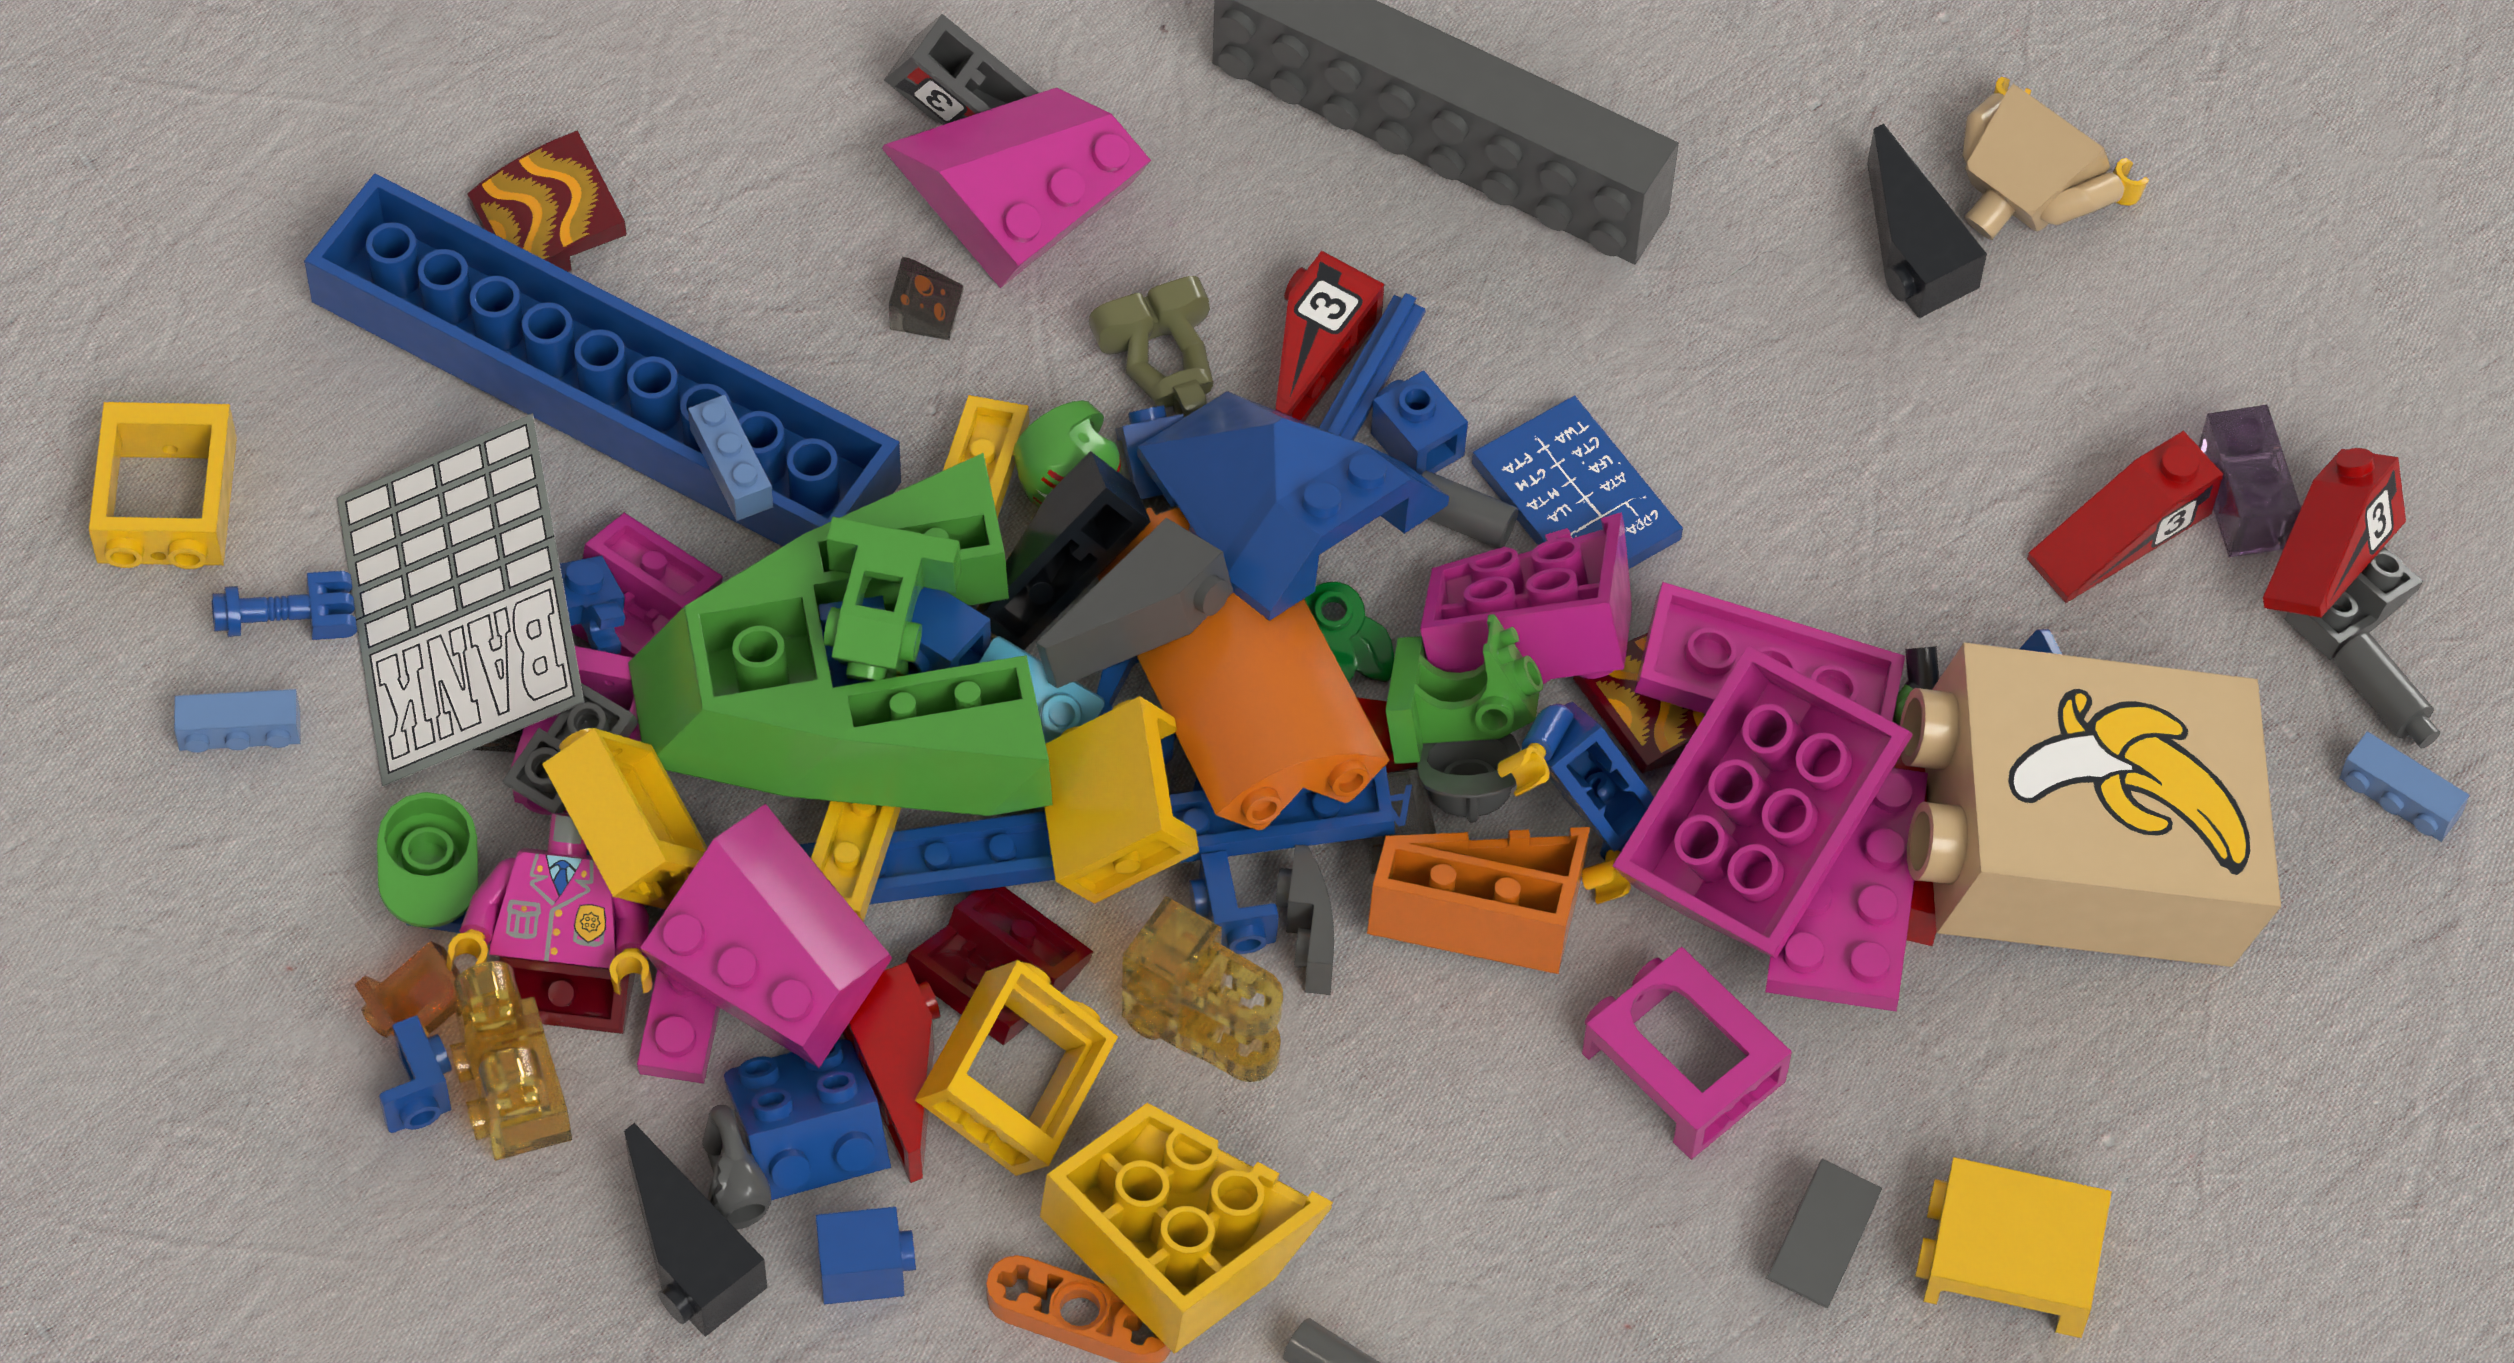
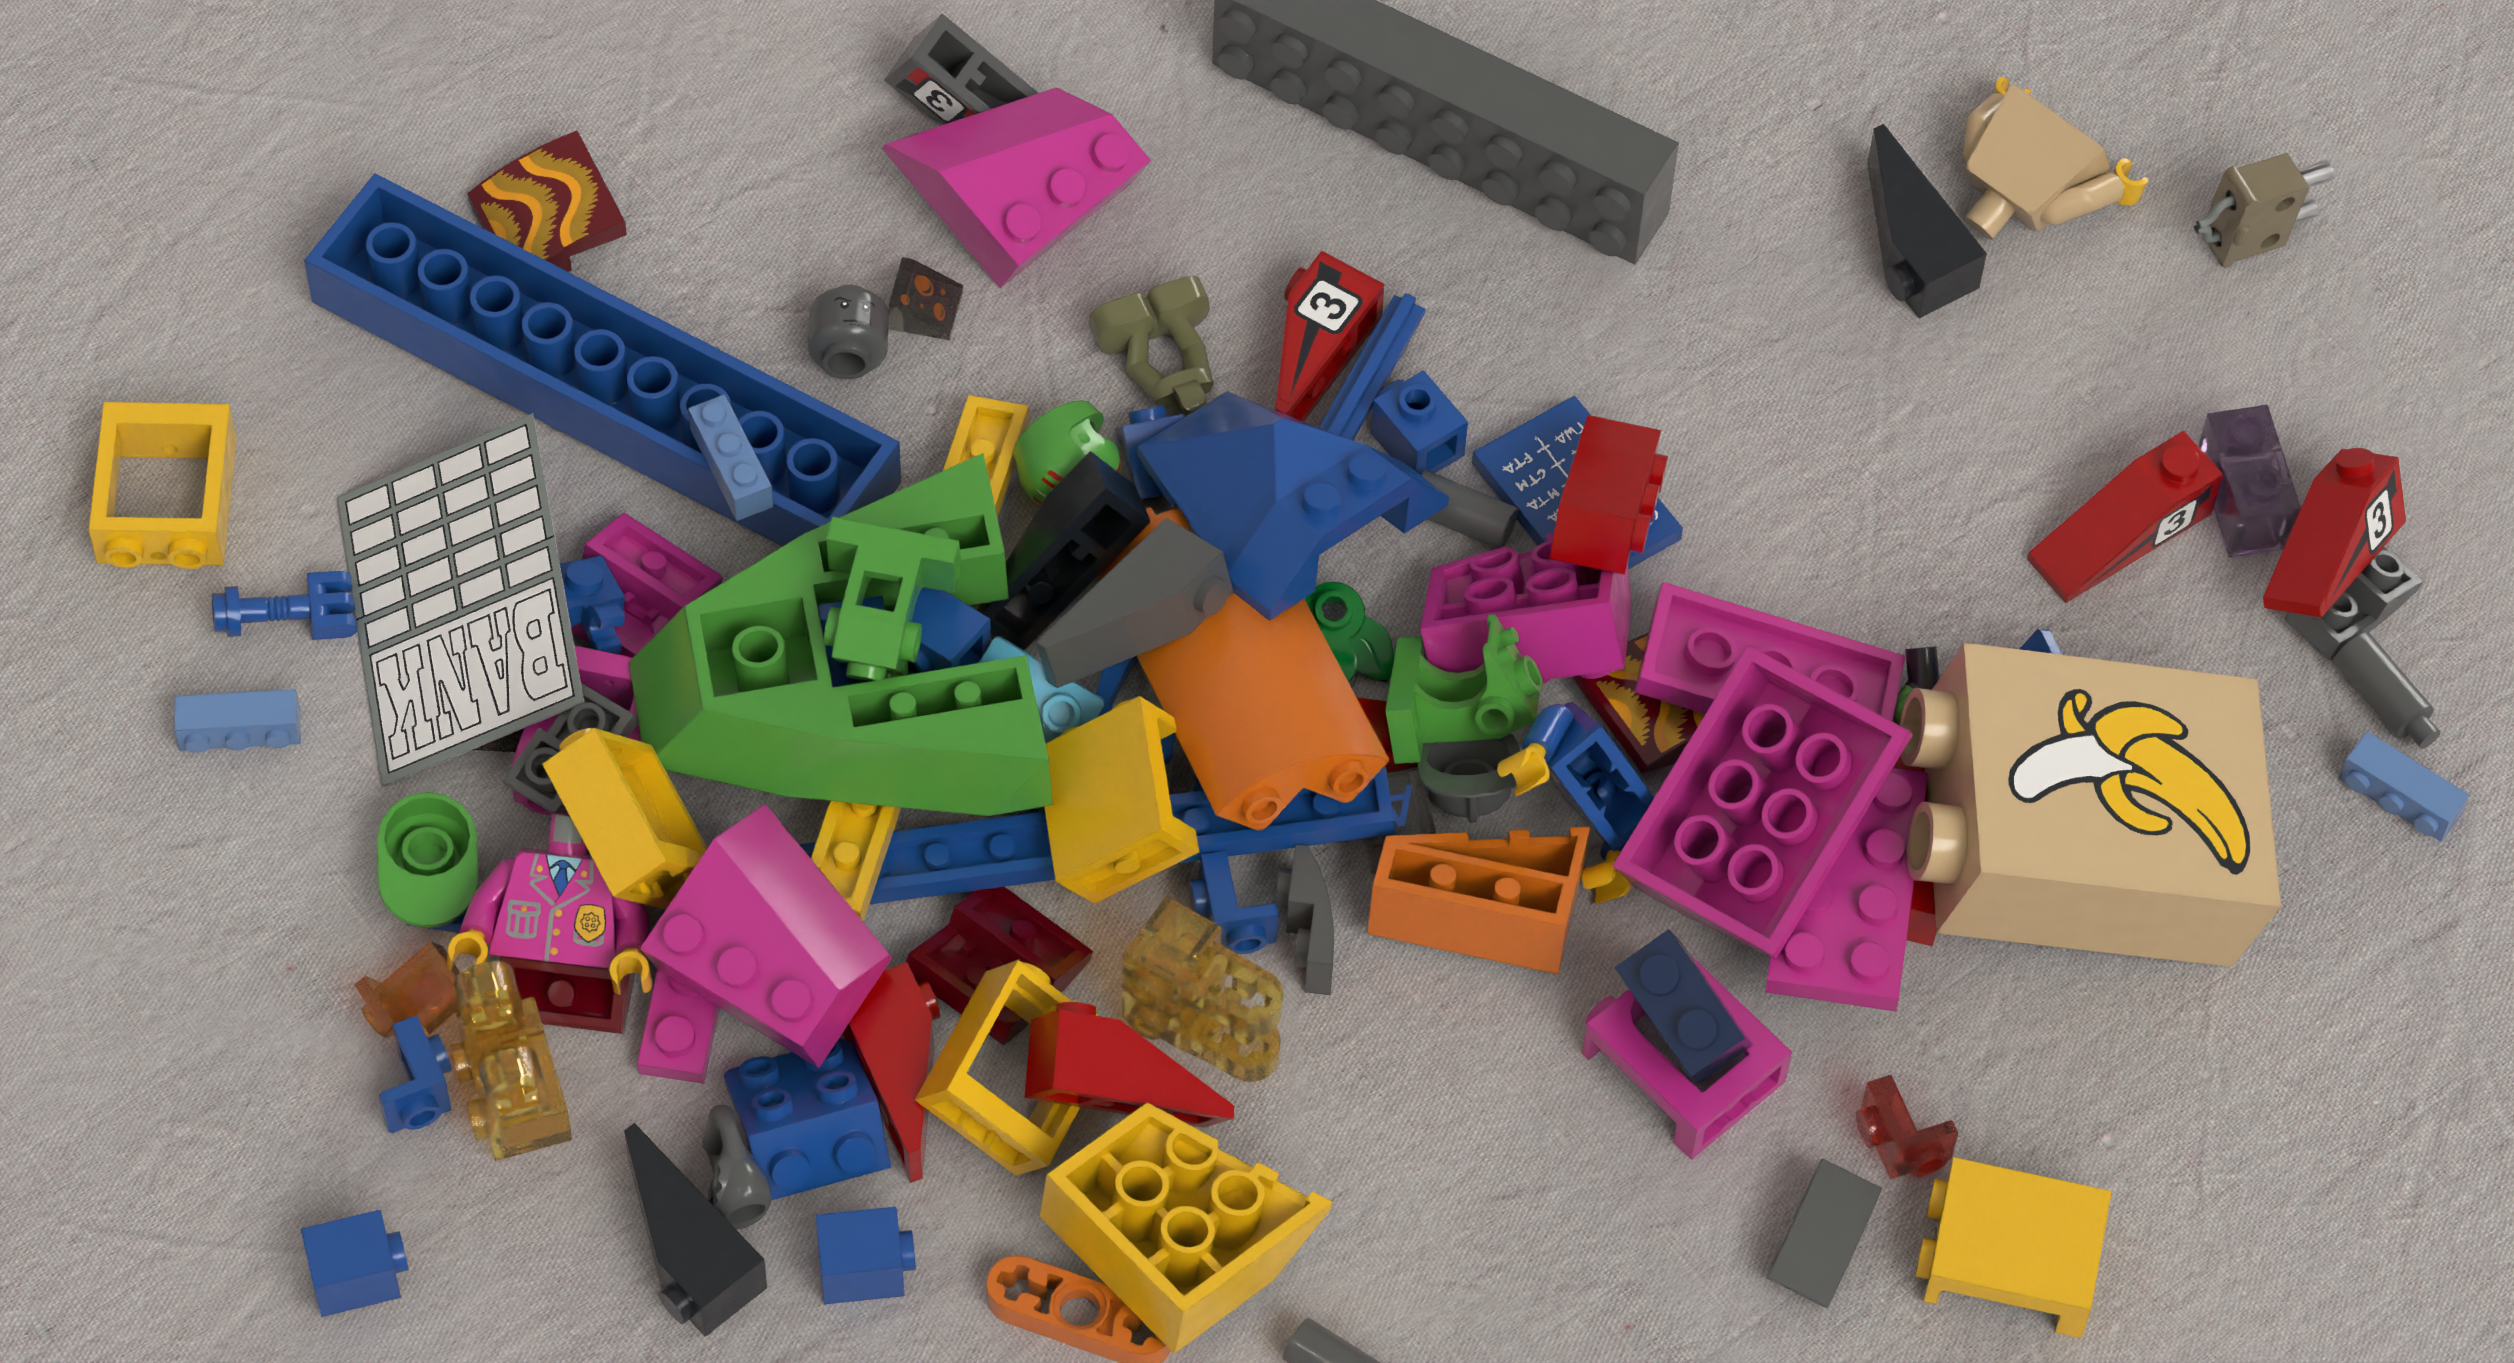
none -> blue brick [301,1209,409,1317]
none -> dark grey head [808,285,889,379]
none -> red slope [1024,1002,1235,1128]
none -> red brick [1549,415,1668,575]
none -> dark blue brick [1614,929,1753,1083]
none -> clear red bracket [1856,1075,1958,1179]
none -> dark tan piece [2194,153,2334,267]

